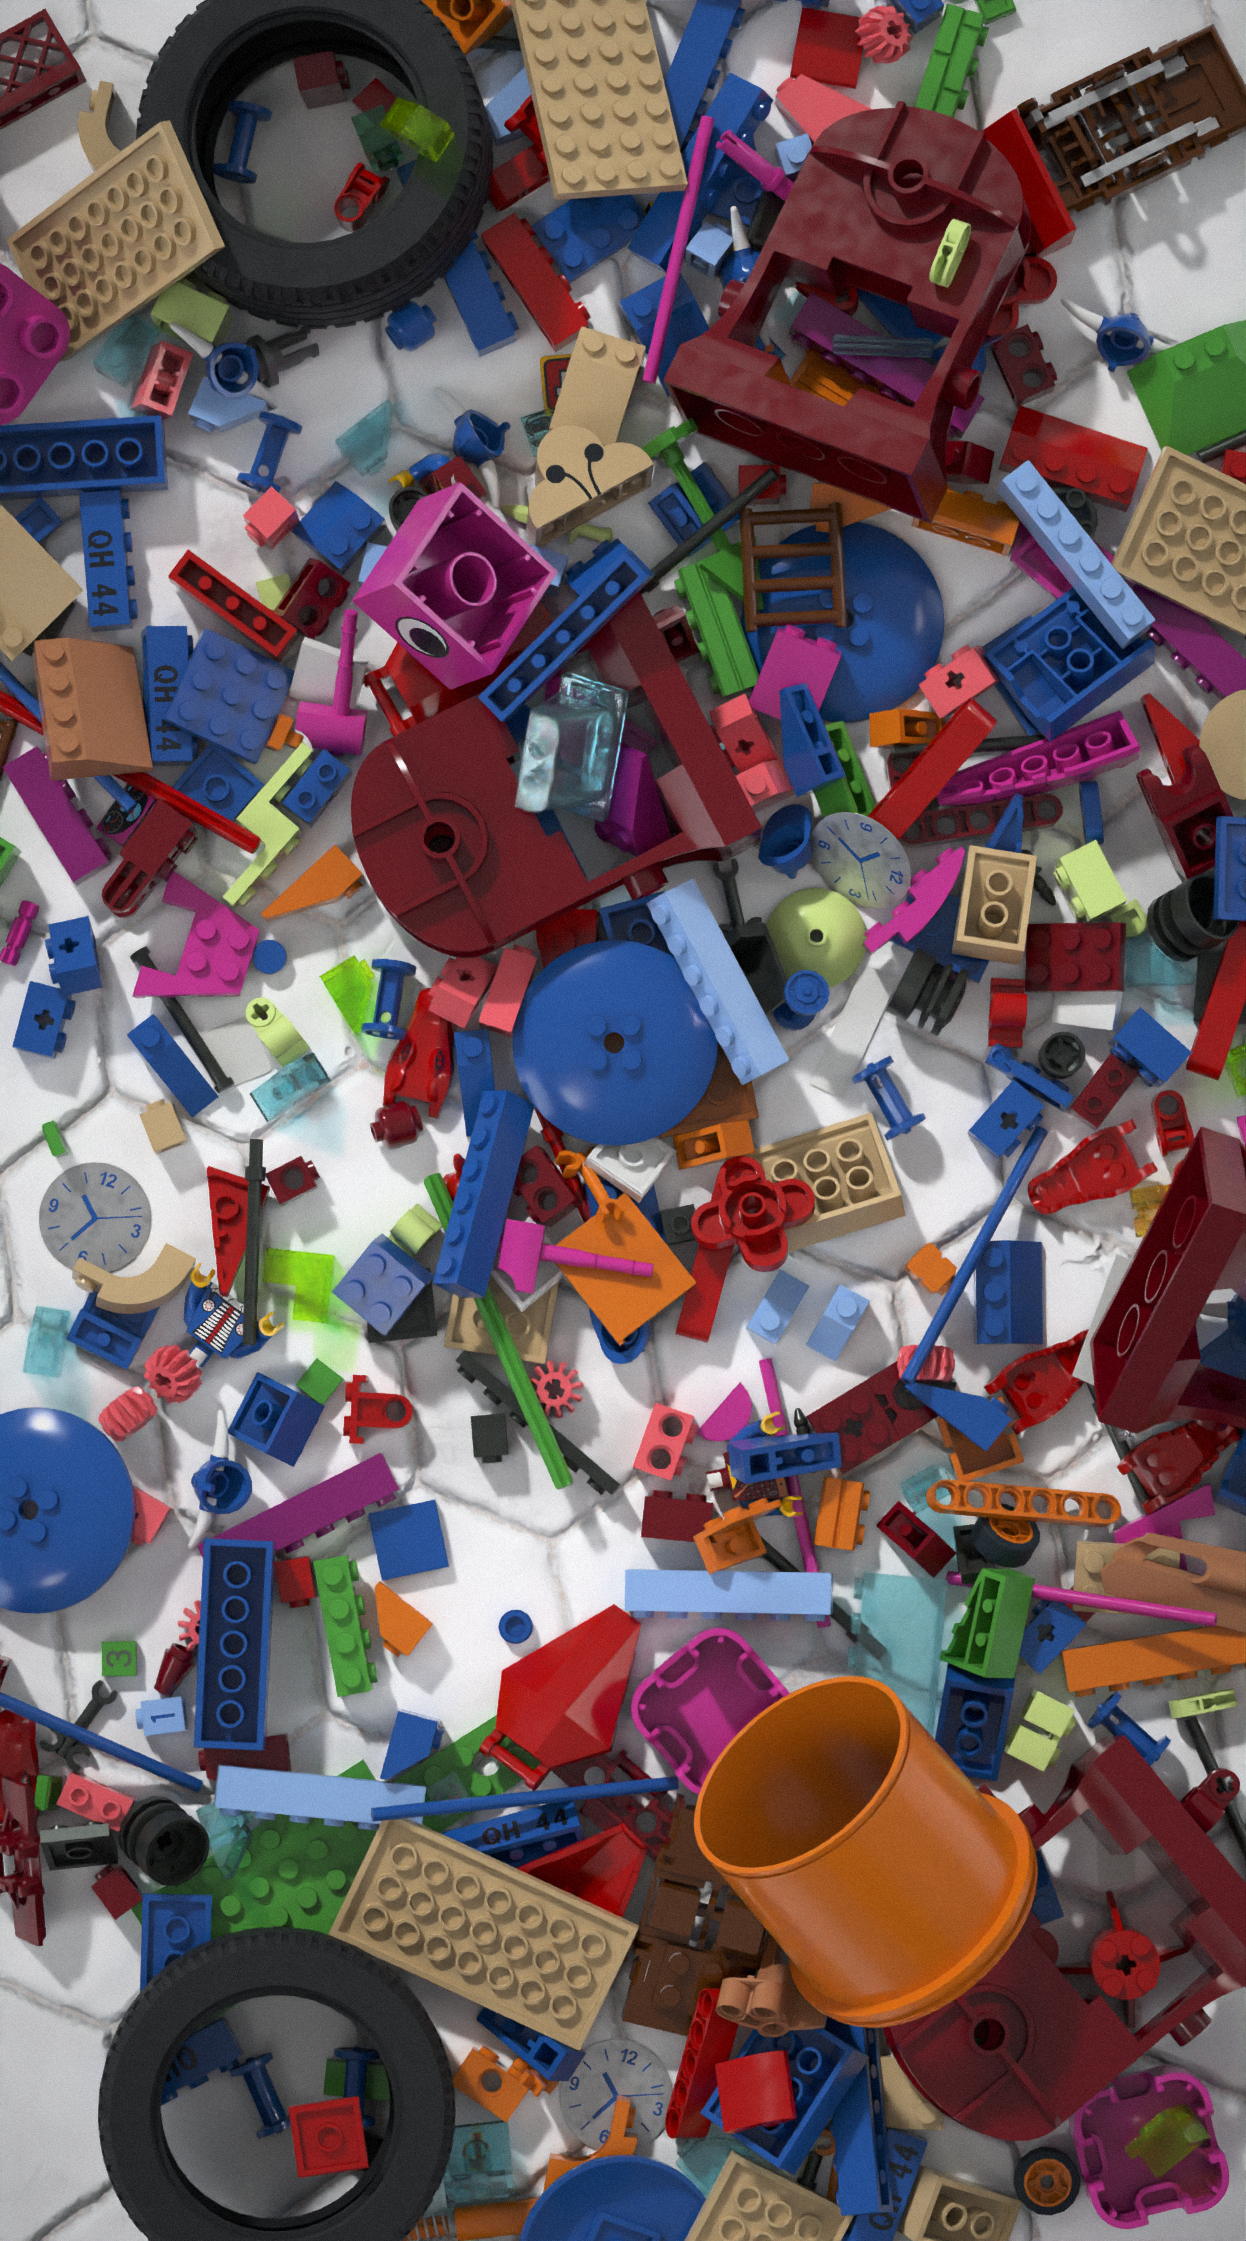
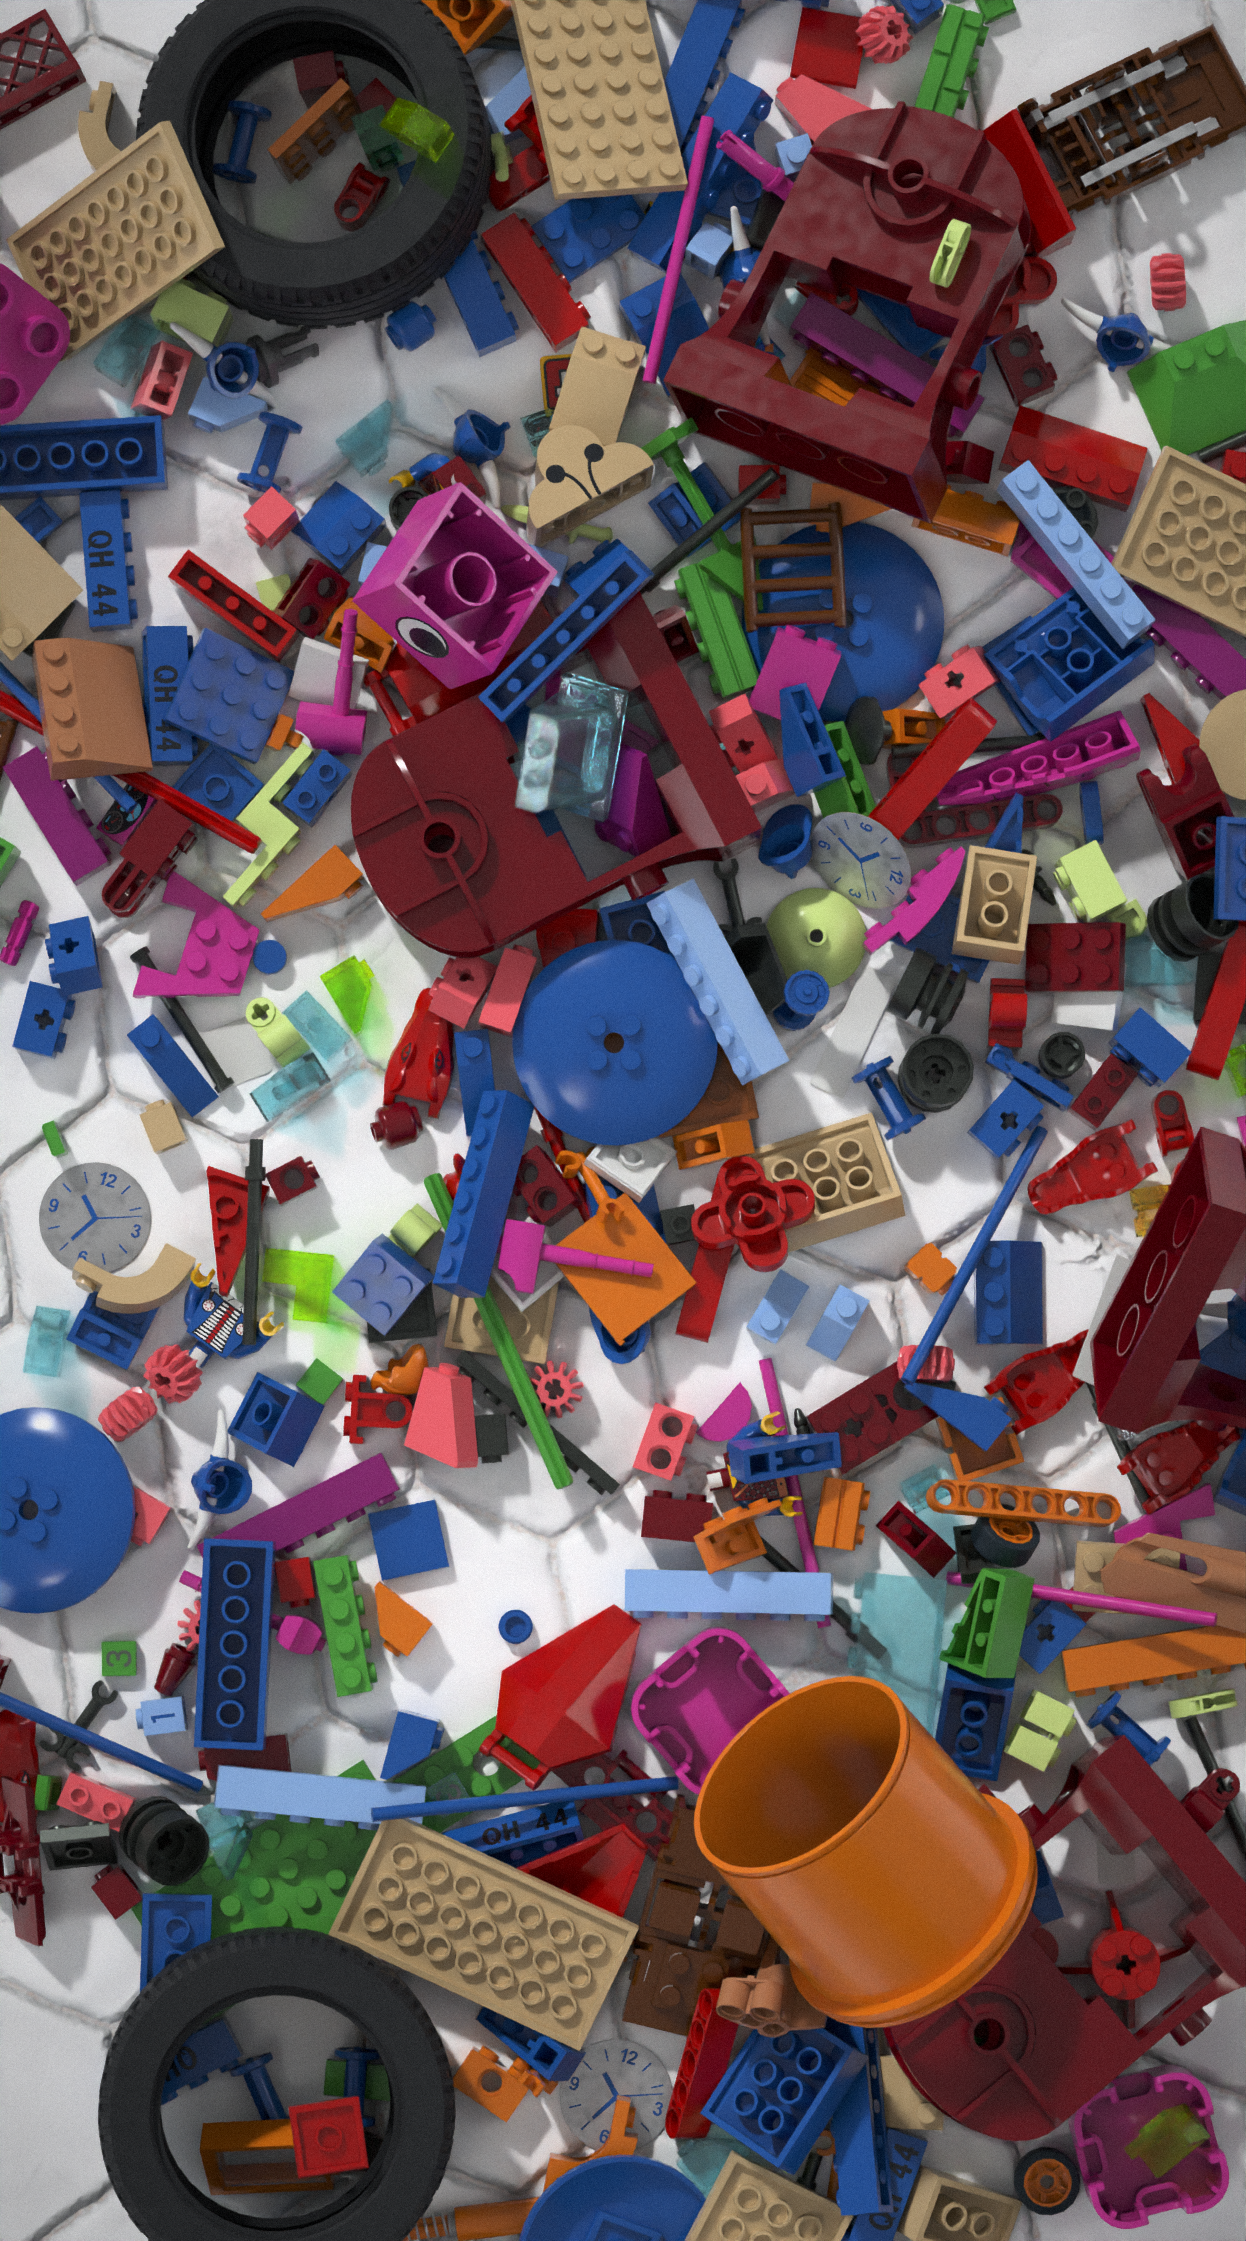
blue hose [361,959,417,1040] -> none
clear light blue slope [443,2120,516,2208] -> none
red slope [715,2050,797,2134] -> none
clear light blue axle [832,334,933,358] -> none
none -> dark pink piece [179,1570,327,1655]
none -> orange window [199,2119,341,2195]
none -> dark orange plate [267,78,363,185]
none -> clear light blue slope [282,990,353,1063]
none -> orange slope [323,596,395,672]
none -> orange hair [371,1344,429,1395]
none -> coral slope [404,1363,478,1468]
none -> yellowish green bar [491,131,513,181]
none -> pearl dark grey dish [845,696,892,765]
none -> pearl dark grey wheel [897,1034,974,1113]
none -> coral gear [1149,253,1186,312]

